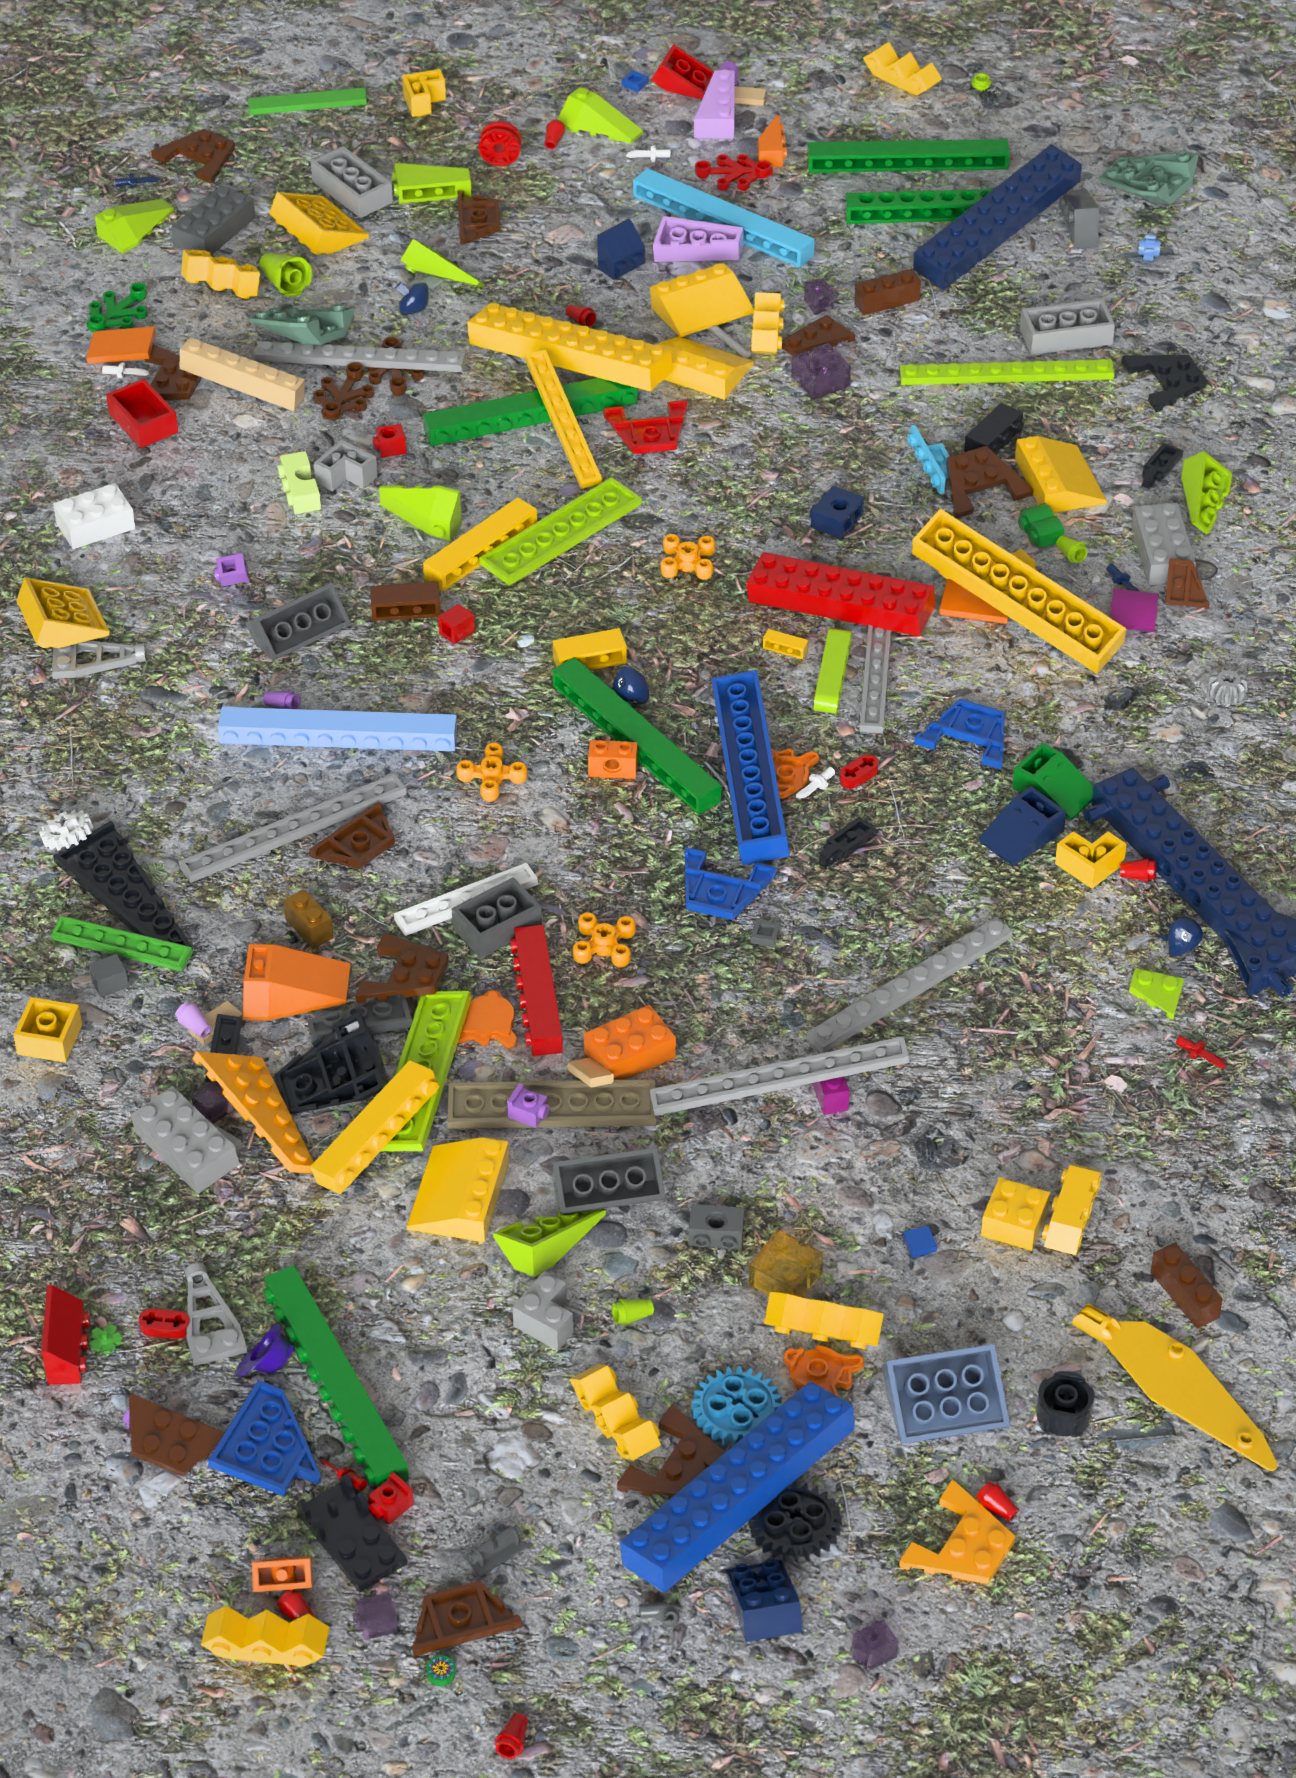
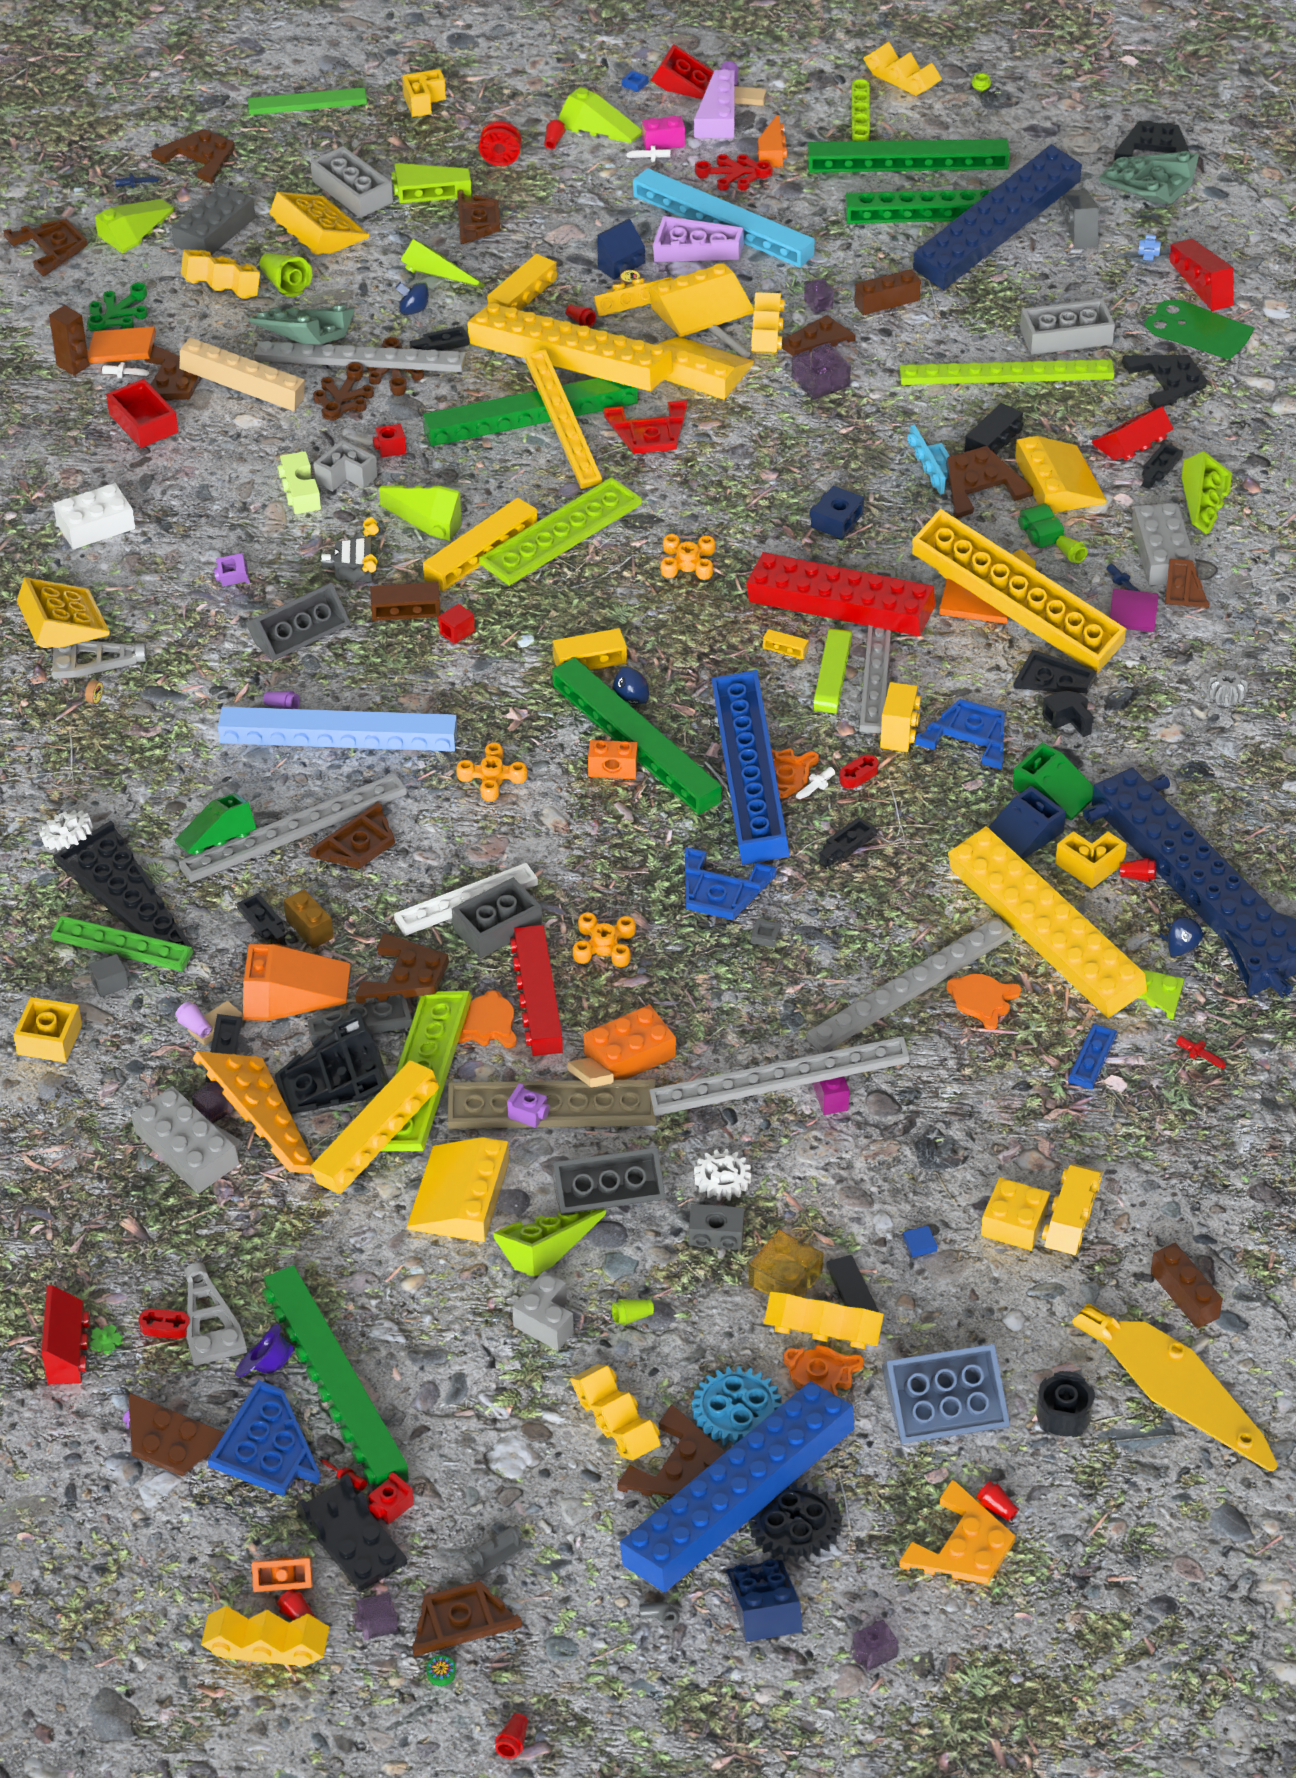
none -> reddish brown wing [3,219,87,277]
none -> reddish brown brick [49,305,89,376]
none -> medium nougat tile [85,680,103,704]
none -> green slope [174,793,256,854]
none -> black hinge [237,893,287,946]
none -> torso [321,517,378,583]
none -> black hinge [410,326,470,351]
none -> yellow brick [487,254,558,310]
none -> yellow bracket [594,277,672,317]
none -> tile [620,270,641,285]
none -> dark pink brick [642,116,685,151]
none -> white gear [694,1149,751,1201]
none -> black tile [827,1255,879,1313]
none -> lime beam [851,79,870,141]
none -> yellow brick [880,682,921,752]
none -> orange tile [946,974,1021,1030]
none -> yellow brick [948,826,1147,1019]
none -> black wing [1014,649,1097,694]
none -> black brick [1042,691,1094,737]
none -> blue tile [1068,1023,1117,1090]
none -> red slope [1091,406,1174,461]
none -> black wing [1114,121,1190,160]
none -> green piece [1144,300,1255,360]
none -> red wedge [1169,238,1234,311]

